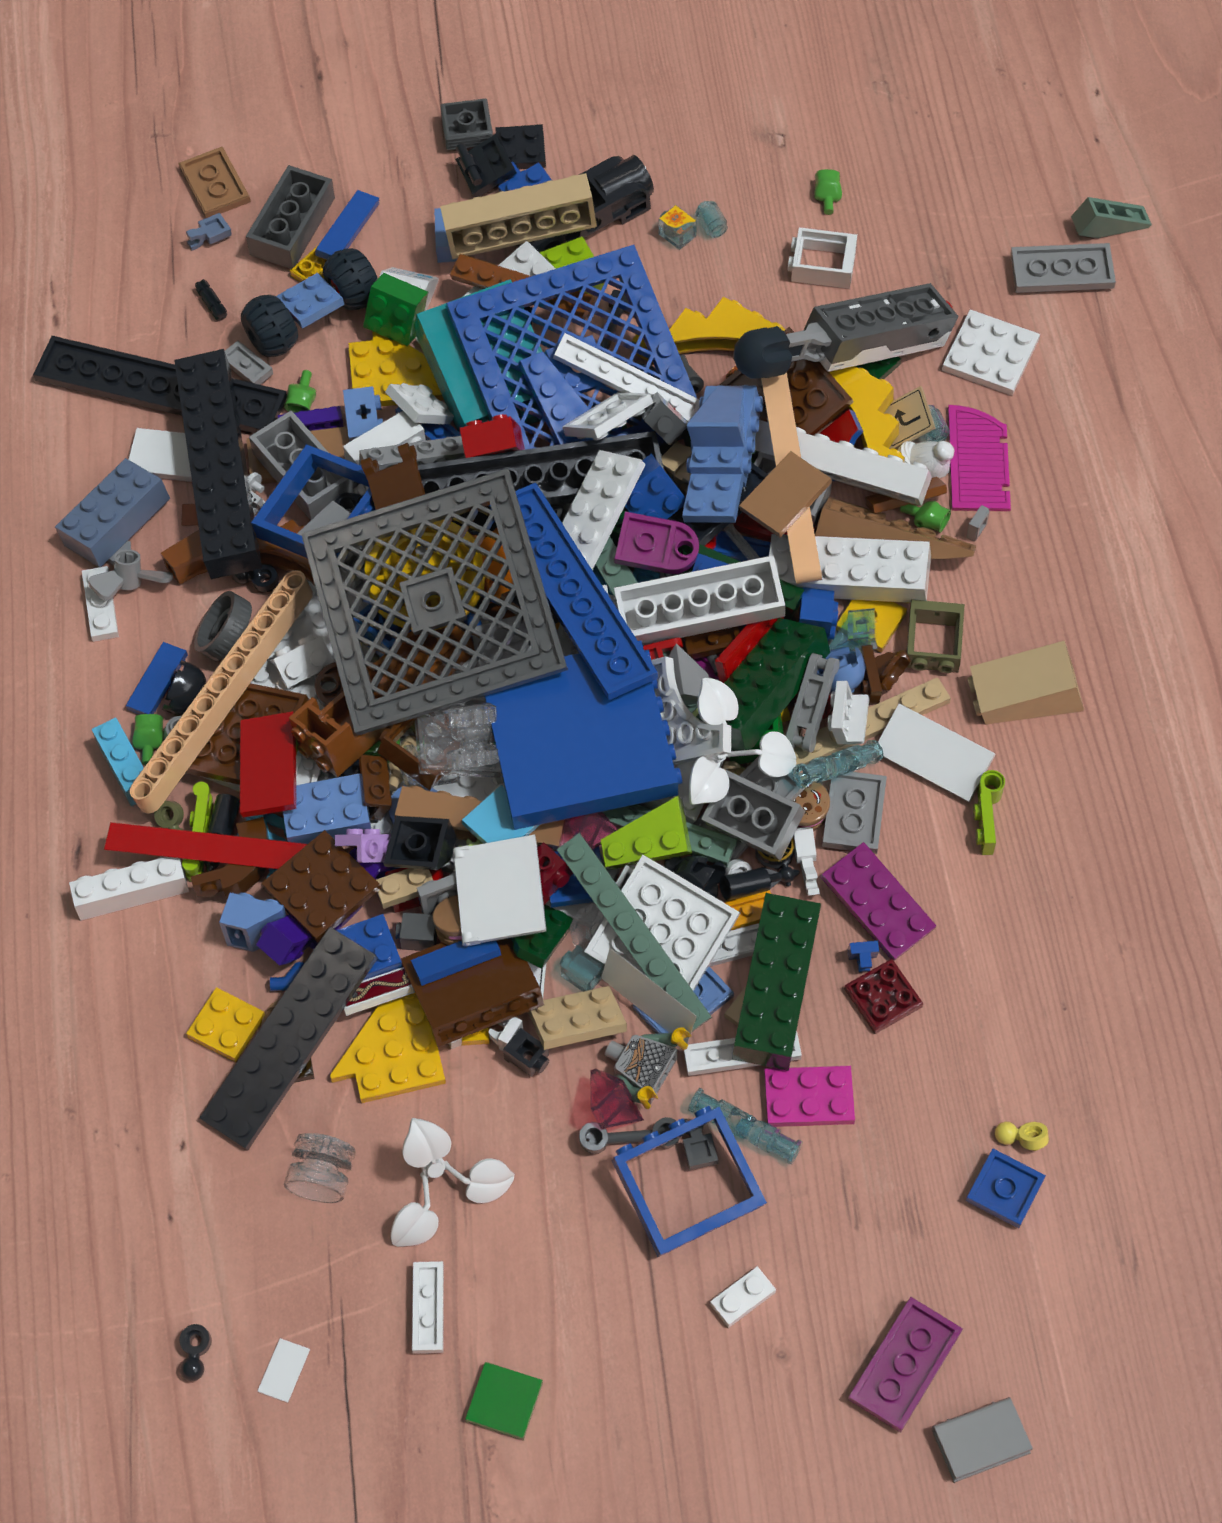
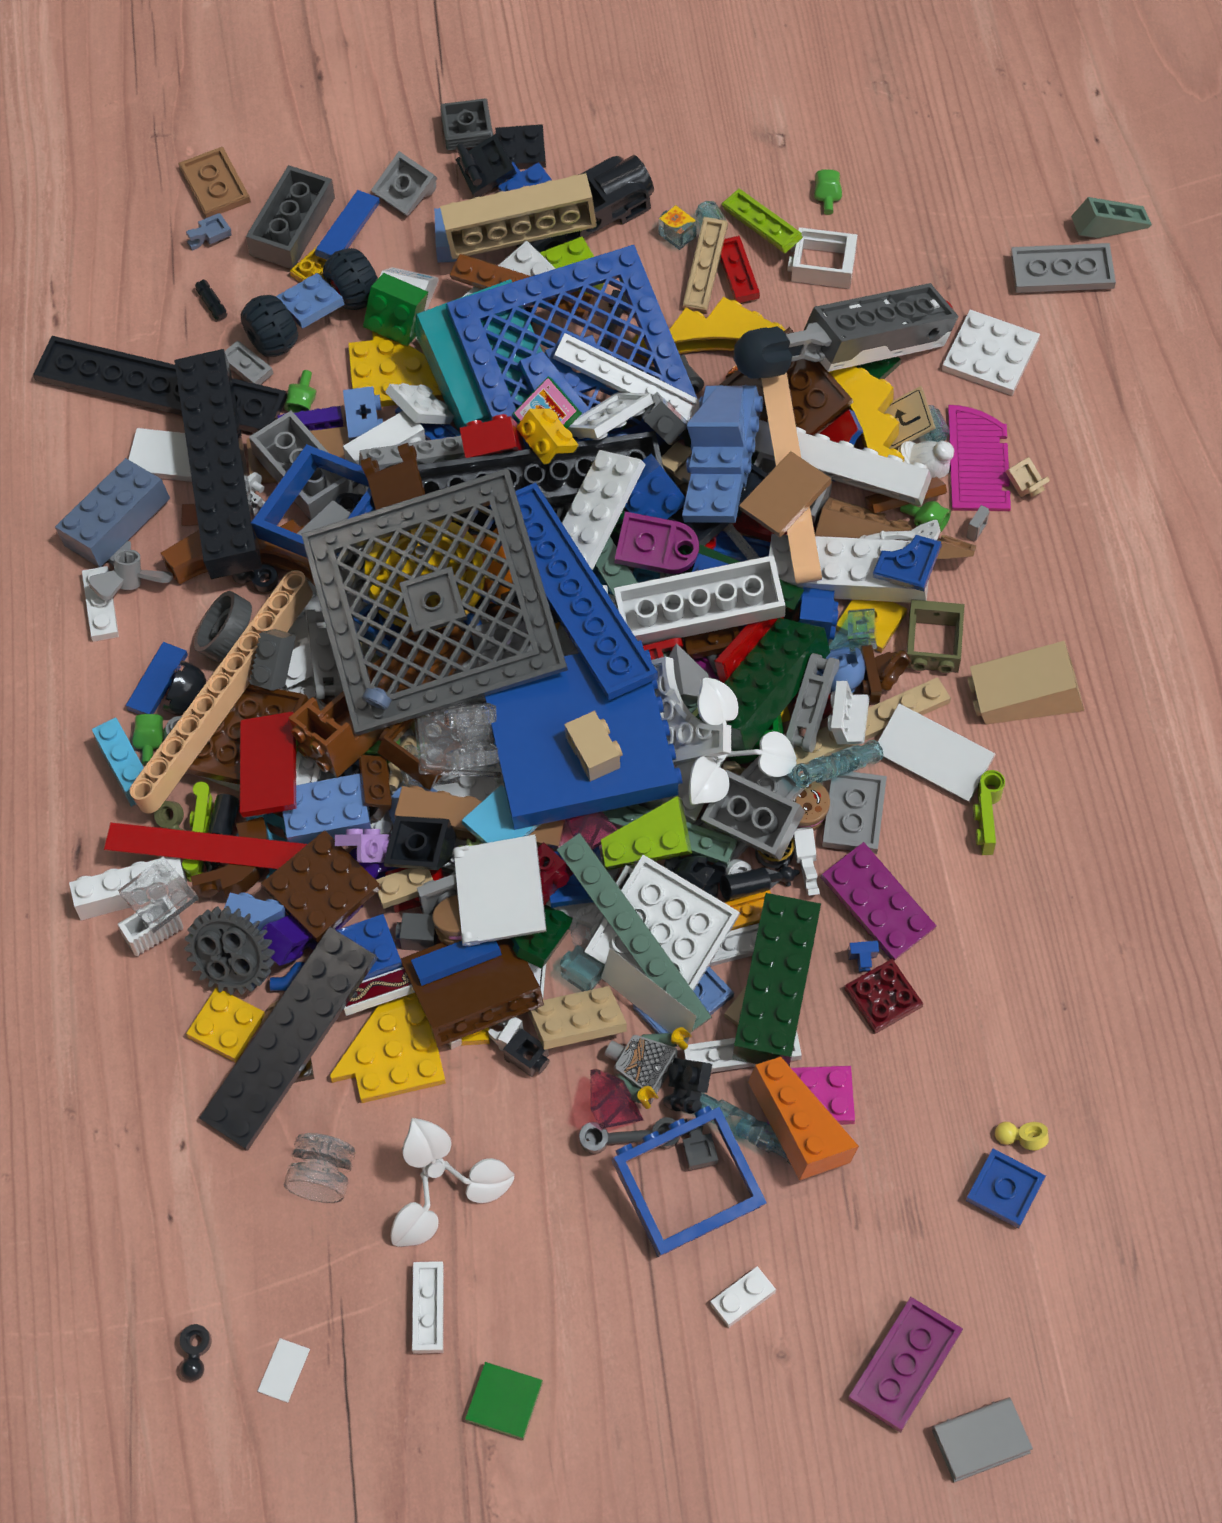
none -> white brick [117,895,183,956]
none -> clear plate [118,857,199,933]
none -> dark grey gear [184,906,275,995]
none -> dark grey brick [249,629,296,690]
none -> light grey plate [307,609,343,700]
none -> sand blue tile [362,688,391,710]
none -> light grey slope [371,151,438,216]
none -> tile [513,376,582,429]
none -> yellow bracket [517,408,579,464]
none -> tan brick [564,711,623,781]
none -> black plate [663,1058,713,1114]
none -> tan tile [682,217,728,313]
none -> red plate [720,236,760,303]
none -> lime tile [722,188,803,253]
none -> orange wedge [748,1057,859,1181]
none -> white piece [860,520,941,541]
none -> blue tile [873,535,942,592]
none -> tan bracket [1005,457,1050,497]

